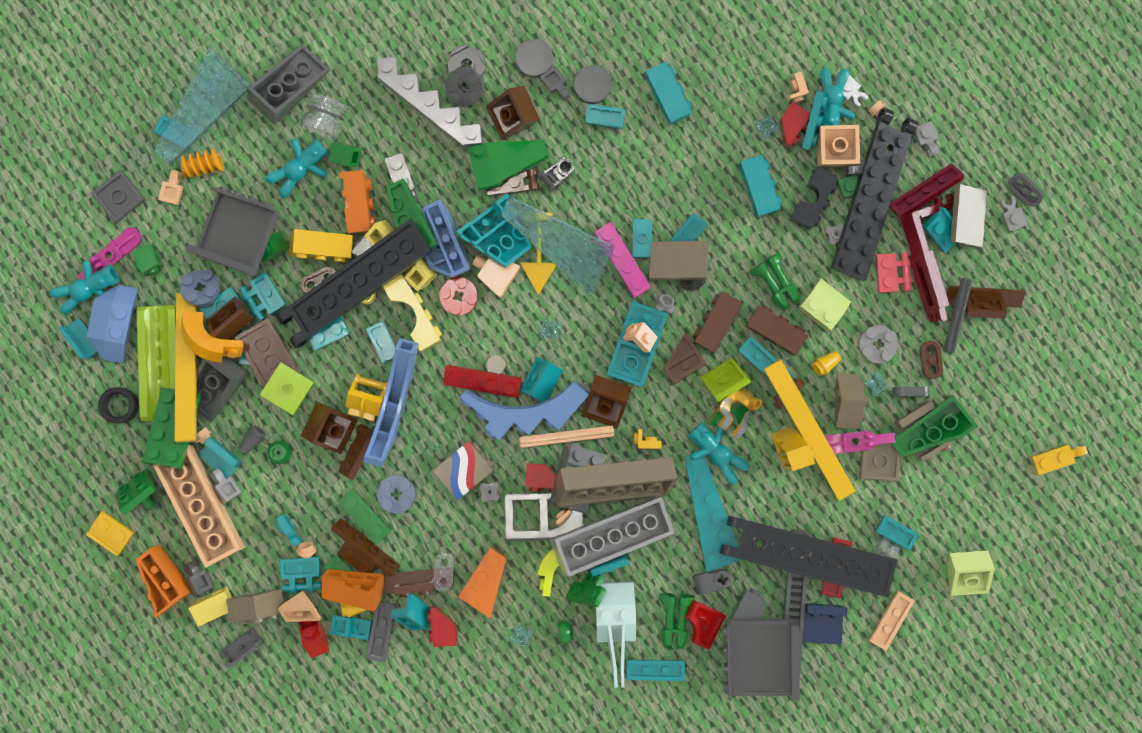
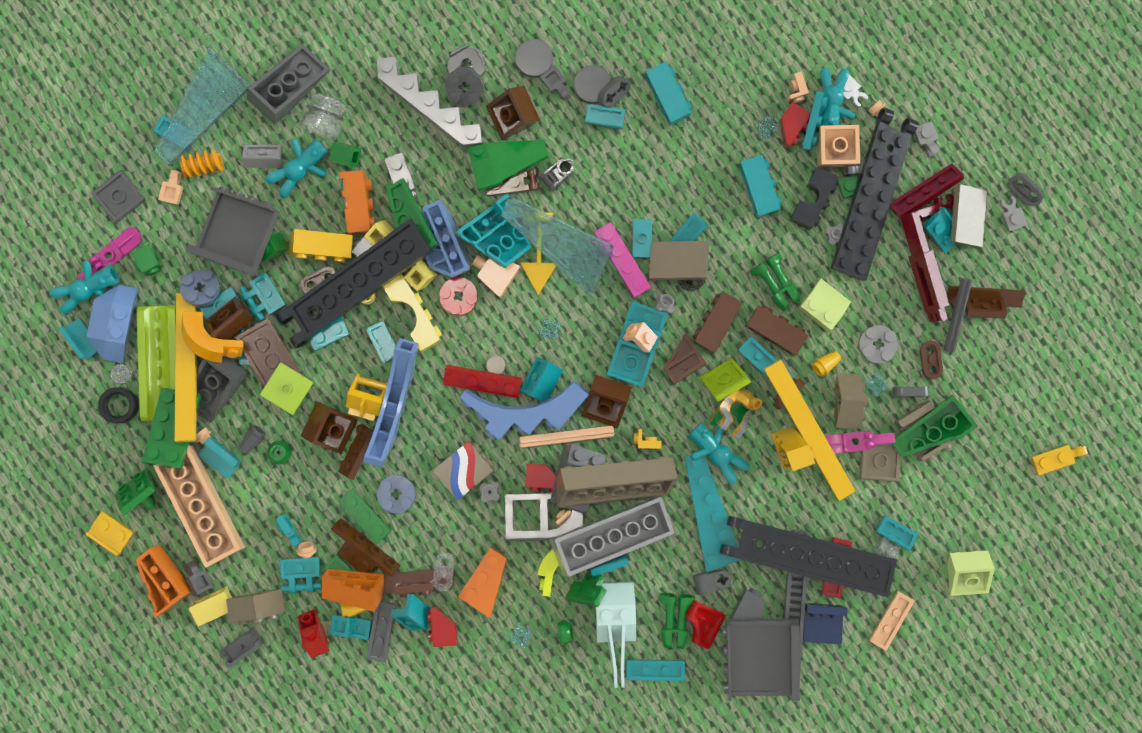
light grey plate [209,468,242,504] -> none
light nougat slope [278,591,321,622] -> none
coral plate [875,252,913,293] -> none
none -> clear wheel [110,365,135,384]
none -> light grey slope [242,145,282,168]
none -> dark grey beam [597,76,630,107]

